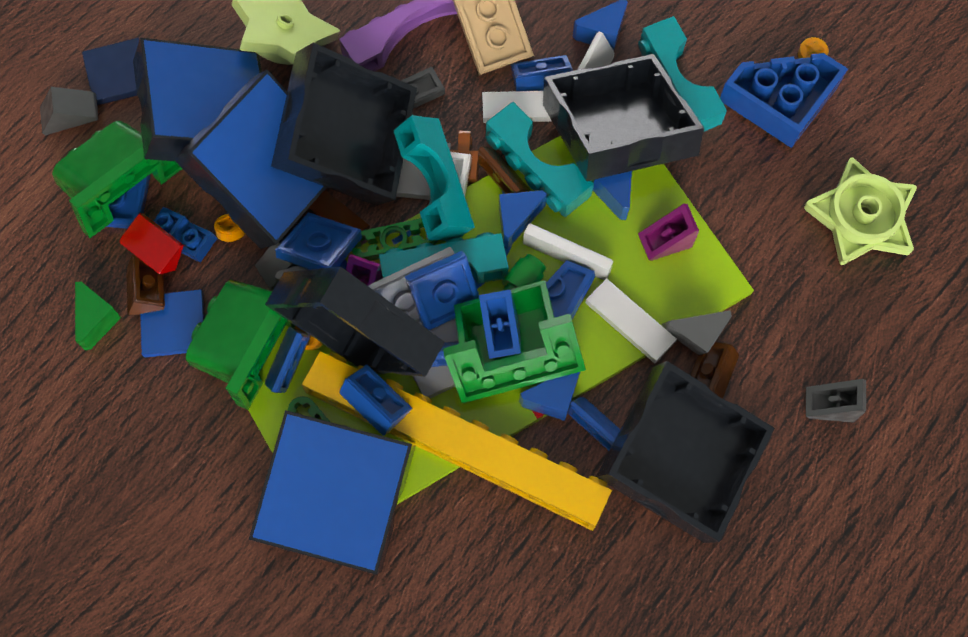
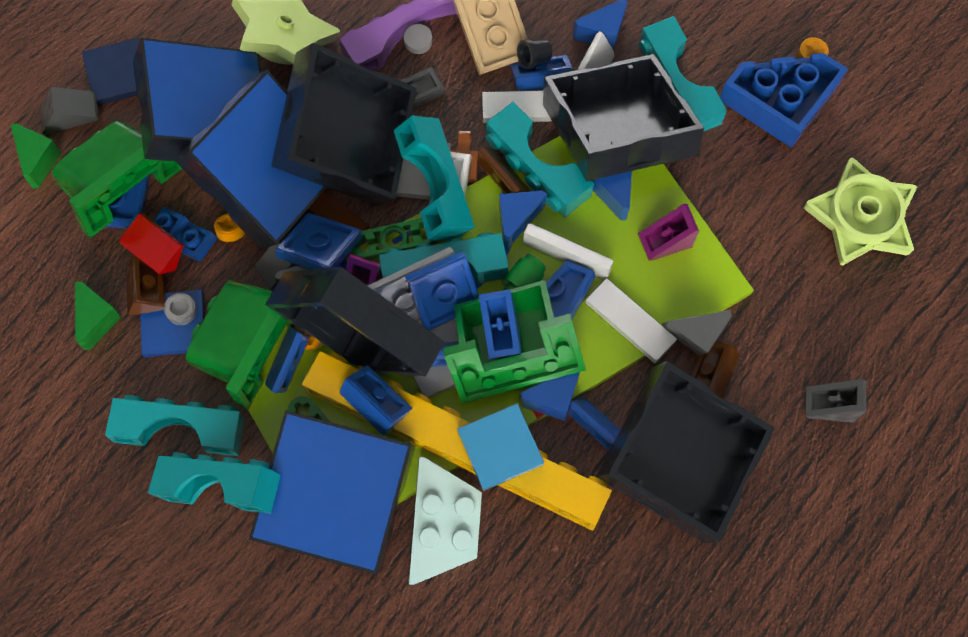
none -> green slope [11,123,61,189]
none -> teal arch [105,395,245,456]
none -> teal arch [148,452,281,514]
none -> light grey tile [164,293,197,325]
none -> light grey tile [404,24,432,54]
none -> light aqua wing [409,457,482,585]
none -> dark azure tile [457,404,544,491]
none -> black piece [517,39,552,69]

